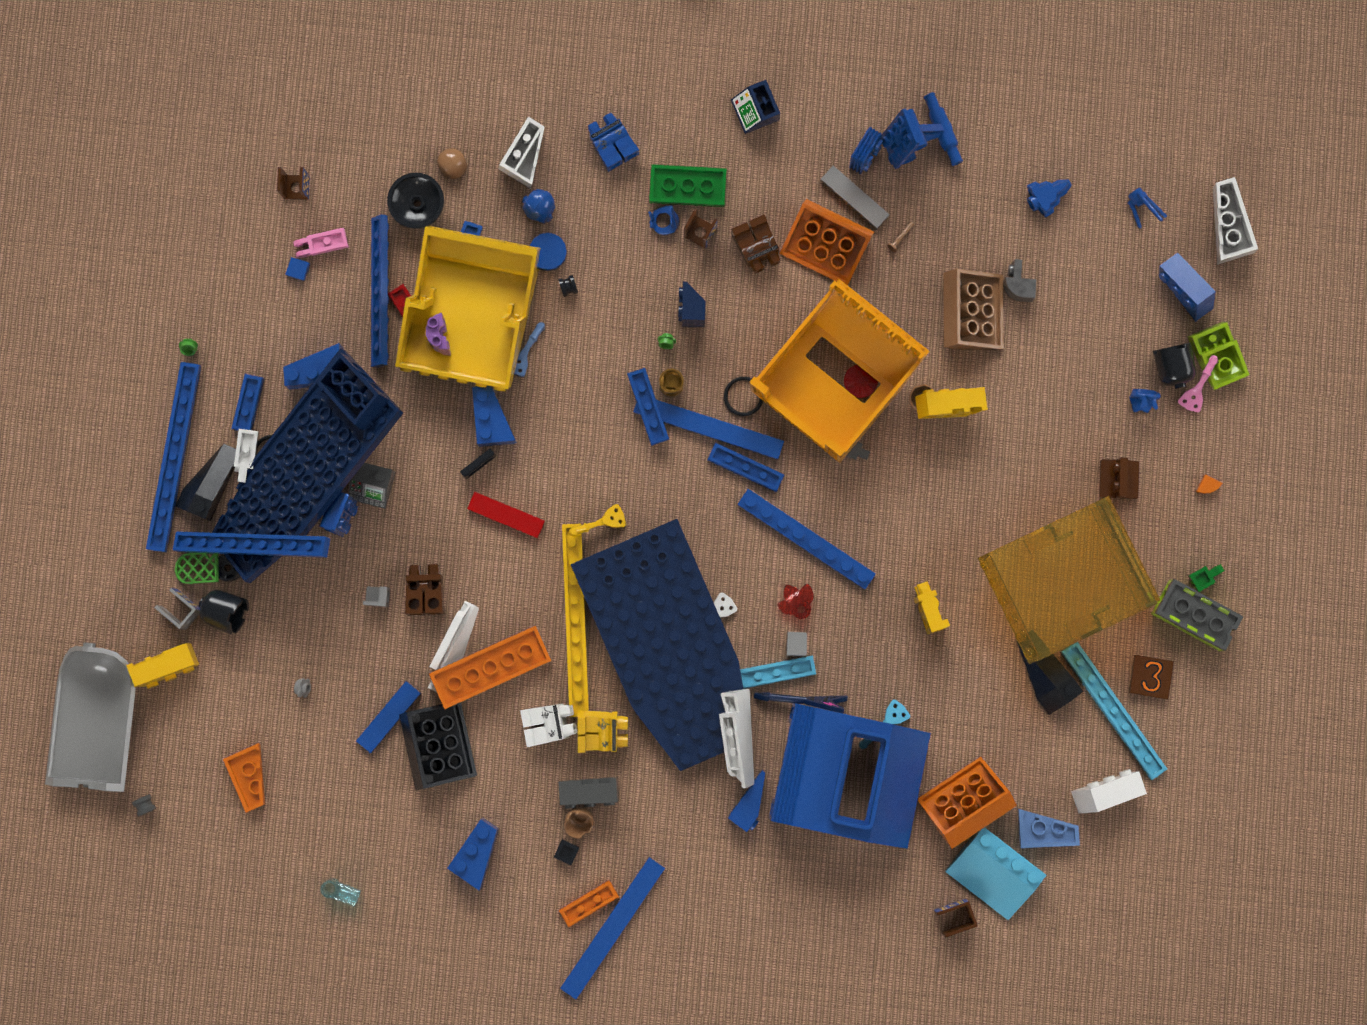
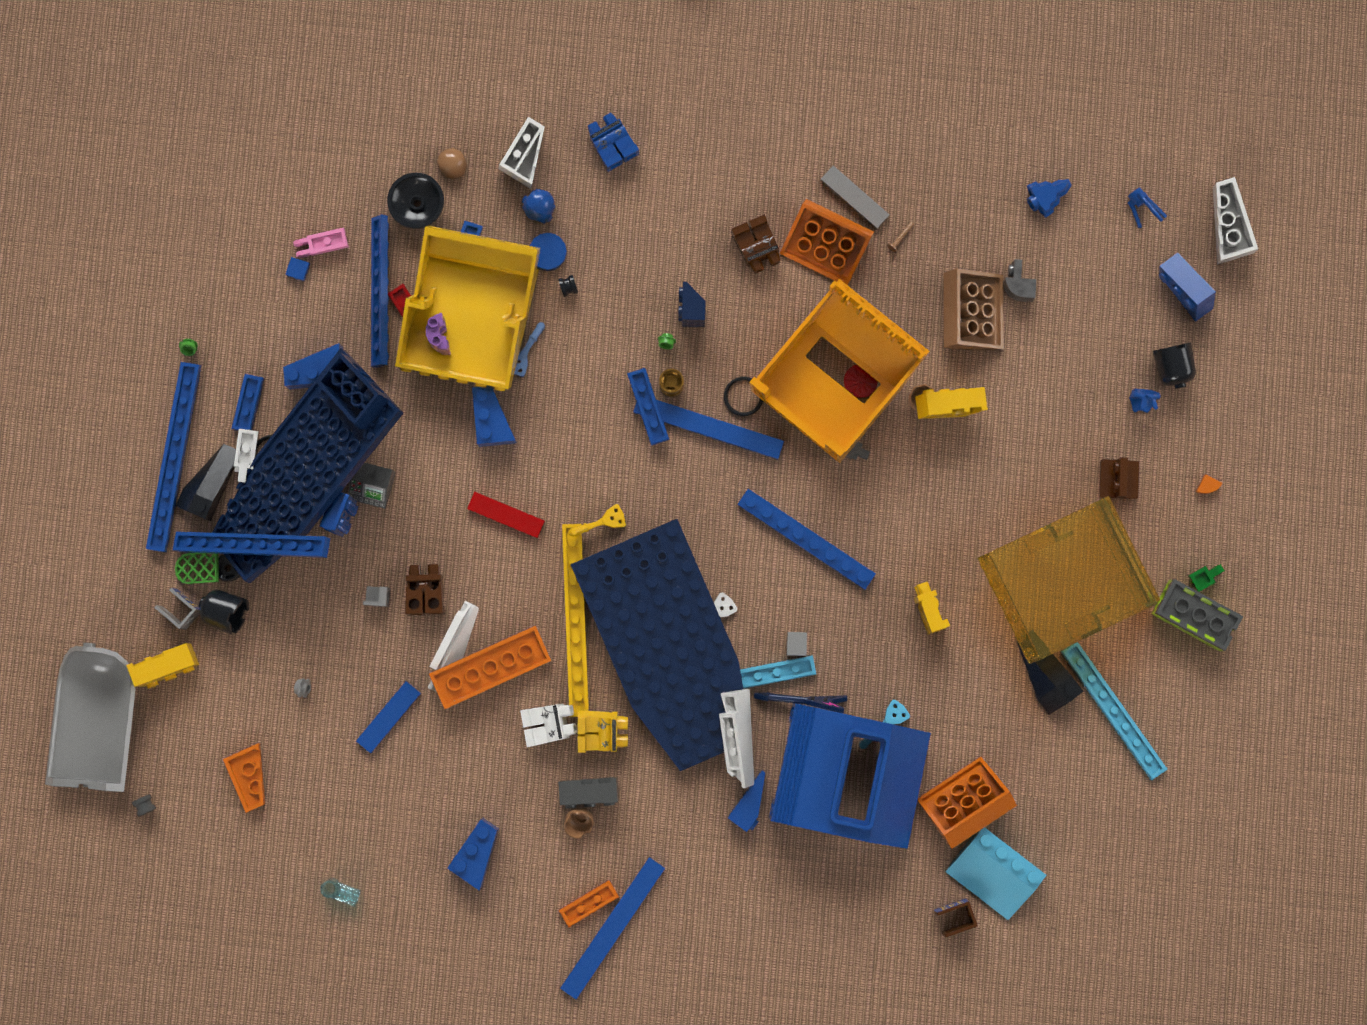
reddish brown piece [277,167,310,200] -> none
black slope [399,702,477,790] -> none
black tile [460,448,496,479] -> none
black plate [554,839,580,865] -> none
blue piece [648,206,680,235] -> none
green plate [649,164,727,207] -> none
reddish brown piece [684,208,718,249] -> none
blue tile [707,443,784,492] -> none
dark blue slope [731,80,781,134] -> none
clear red plate [777,584,814,619] -> none
blue brick [849,127,883,174] -> none
blue plate [881,92,963,169] -> none
medium blue wing [1017,808,1080,848] -> none
white wedge [1071,769,1147,814] -> none
reddish brown tile [1128,655,1174,700] -> none
bright pink piece [1178,355,1218,412] -> none
lime slope [1187,322,1250,390] -> none

